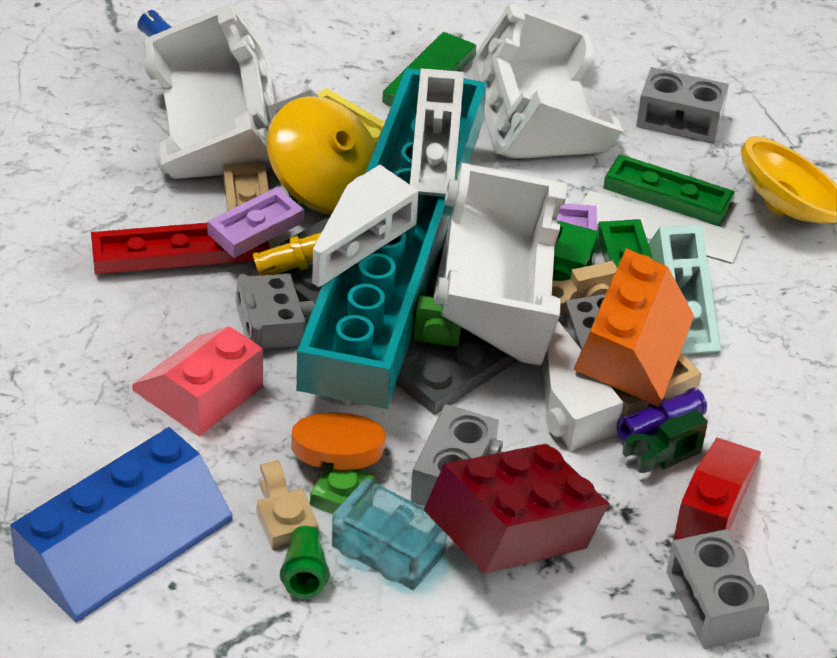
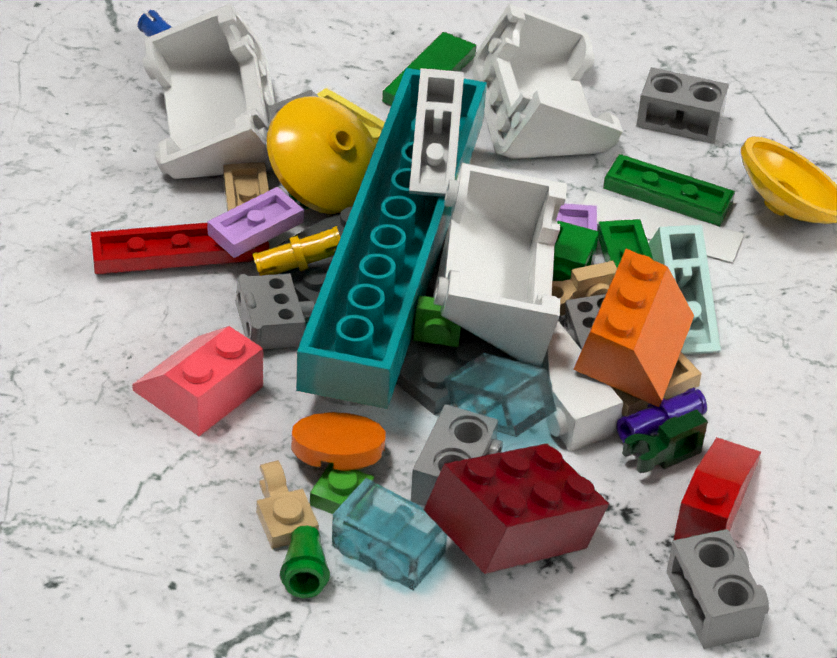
slope [10,427,232,623] -> none
white slope [312,165,418,287] -> none
none -> clear light blue brick [444,353,557,437]

